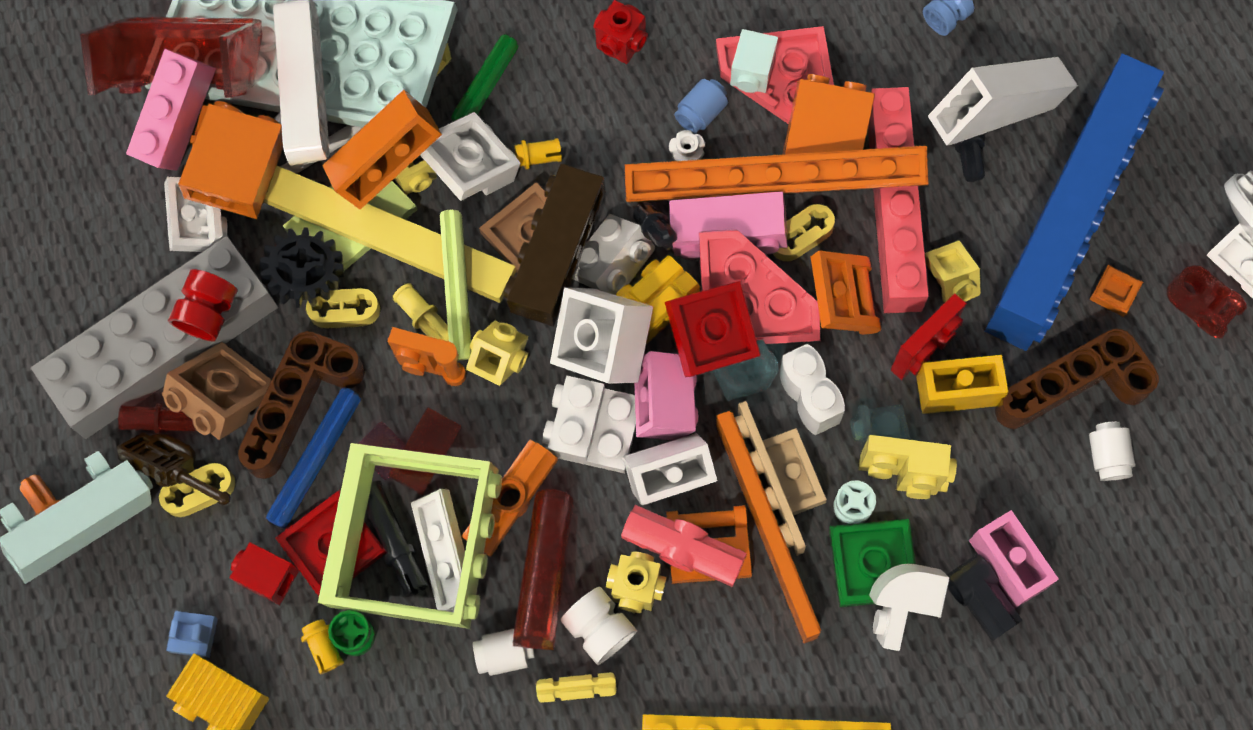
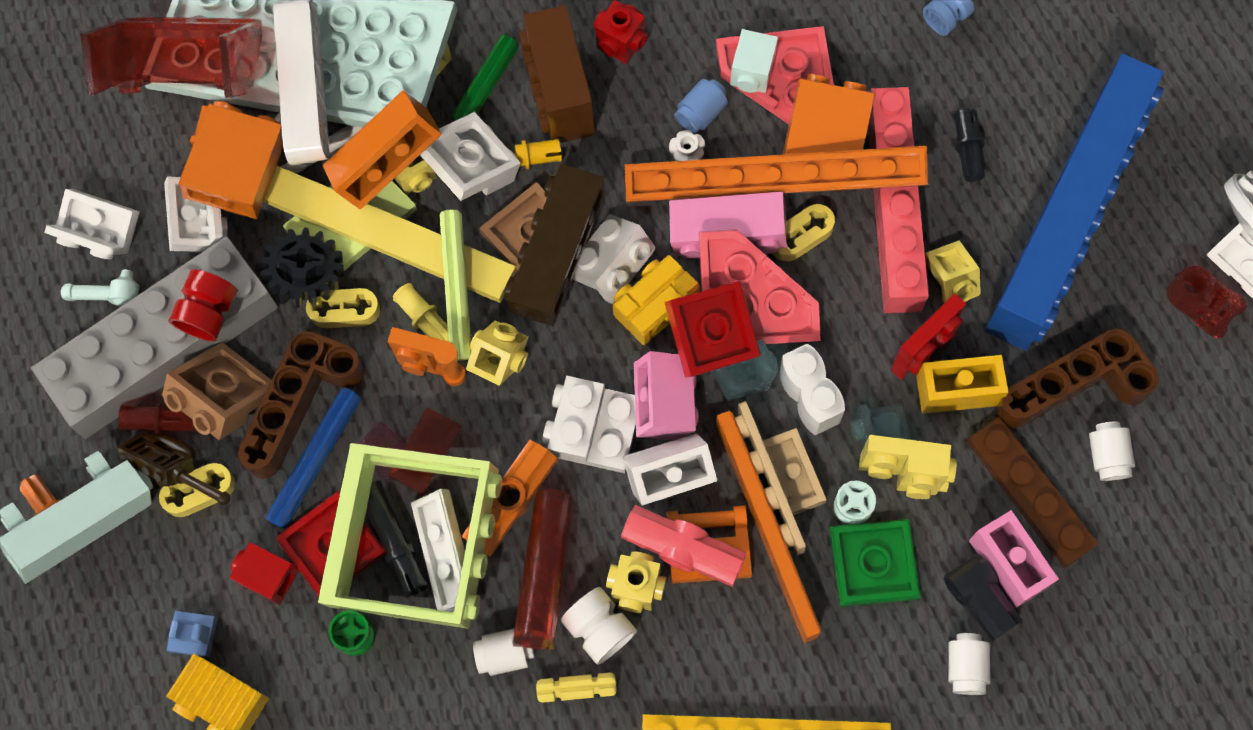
bright pink brick [126,49,216,171] -> none
yellow pin [301,619,344,674] -> none
white brick [550,287,653,384] -> none
black axle [633,202,678,250] -> none
orange plate [810,251,882,335] -> none
white brick [869,564,949,651] -> none
white slope [928,57,1078,146] -> none
orange tile [1089,265,1143,317] -> none
none -> white bracket [44,189,140,260]
none -> light aqua piece [60,269,140,307]
none -> reddish brown brick [518,5,595,143]
none -> white brick [948,633,991,695]
none -> reddish brown plate [966,417,1099,569]

